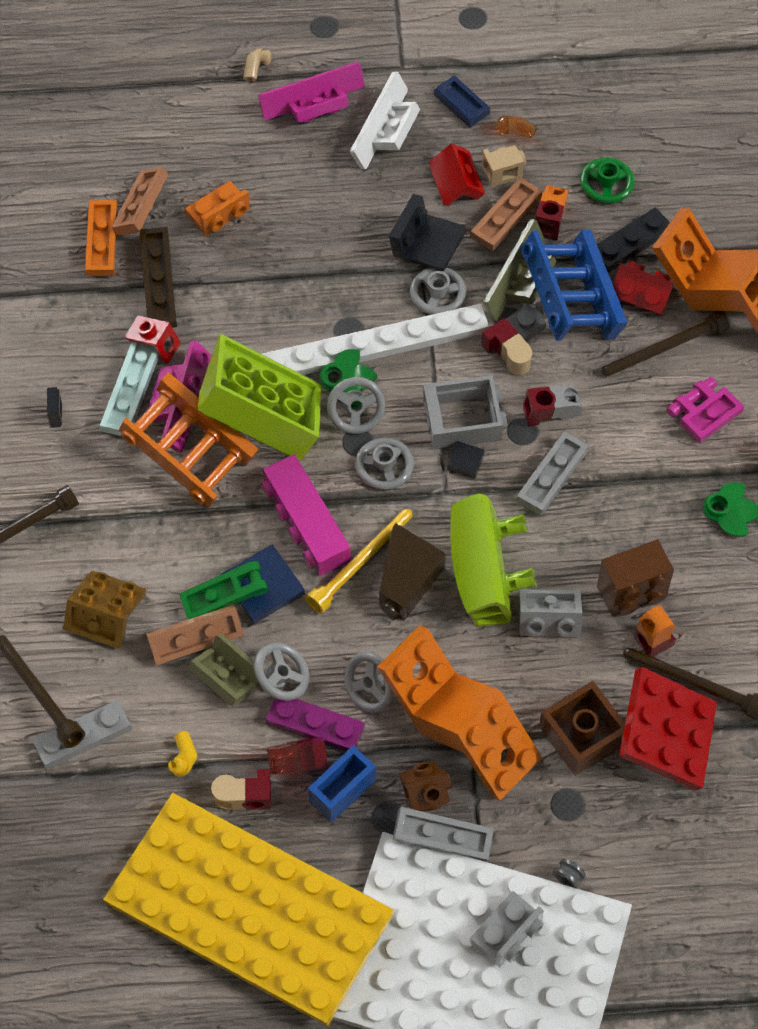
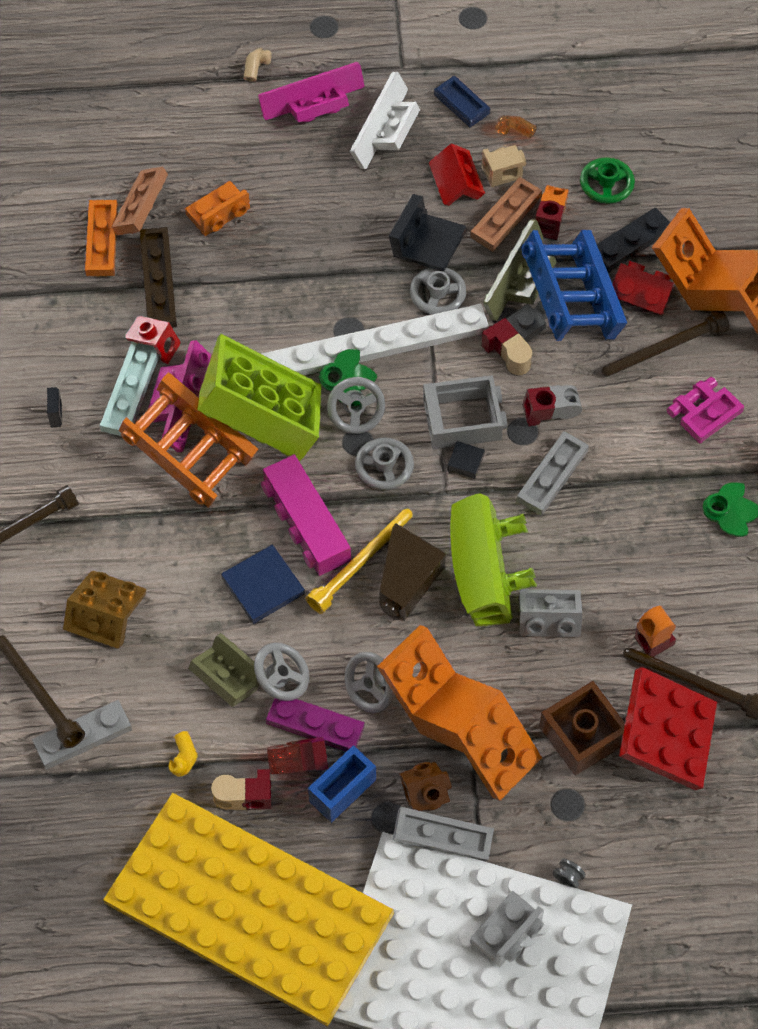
nougat plate [146,605,244,666] -> none
green plate [179,561,269,620] -> none
reddish brown brick [597,539,674,617] -> none

